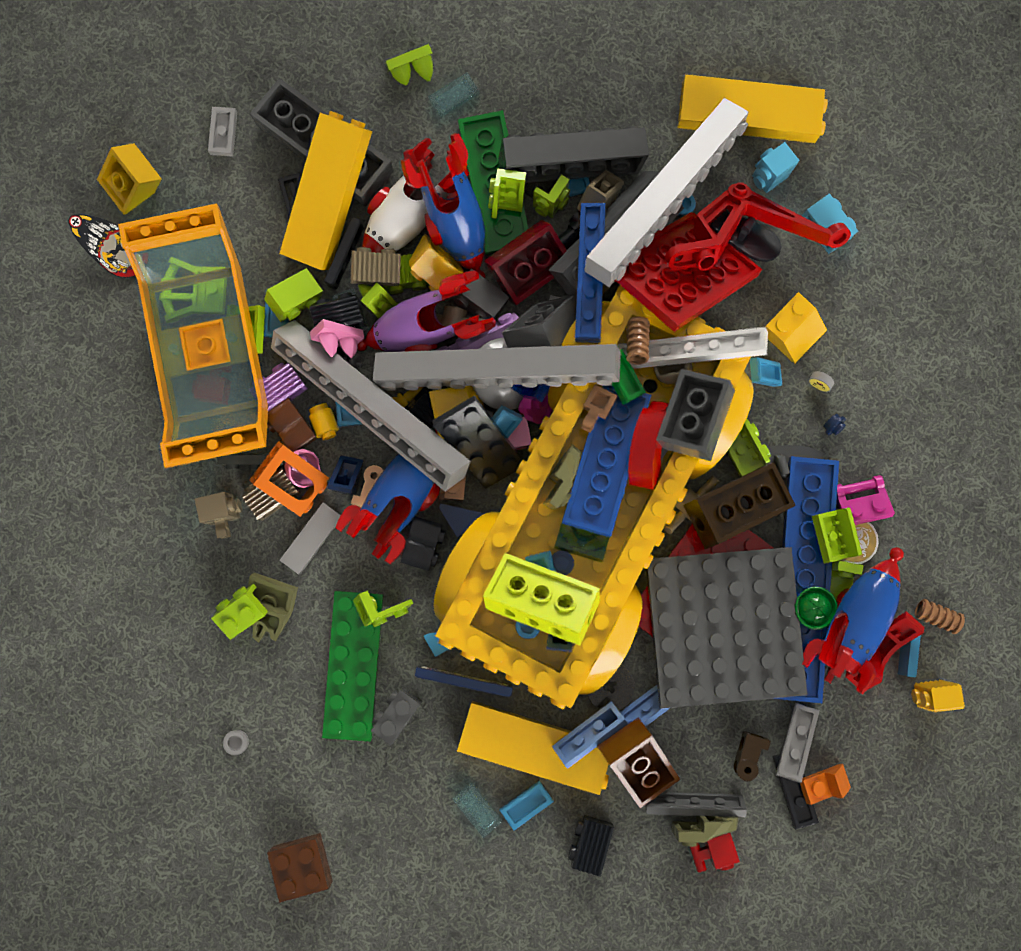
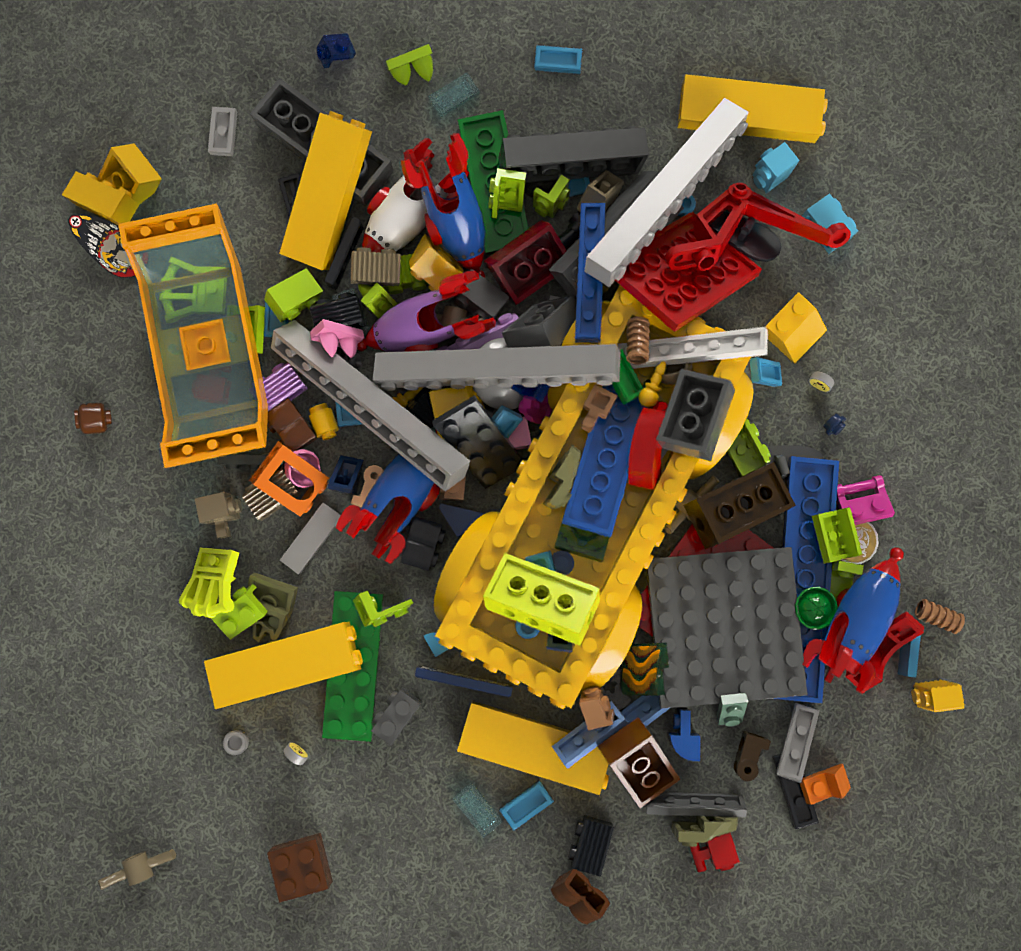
none -> yellow brick [62,171,140,225]
none -> reddish brown head [74,403,112,434]
none -> dark tan piece [98,849,176,890]
none -> neon yellow plate [179,548,239,618]
none -> yellow brick [204,622,363,709]
none -> light grey tile [283,742,309,765]
none -> clear blue bracket [316,33,356,68]
none -> dark azure tile [534,45,582,74]
none -> reddish brown brick [551,869,610,924]
none -> medium nougat brick [579,686,615,730]
none -> slope [622,642,669,696]
none -> yellow bar [638,361,666,407]
none -> blue brick [667,708,700,761]
none -> sand green plate [716,693,748,727]

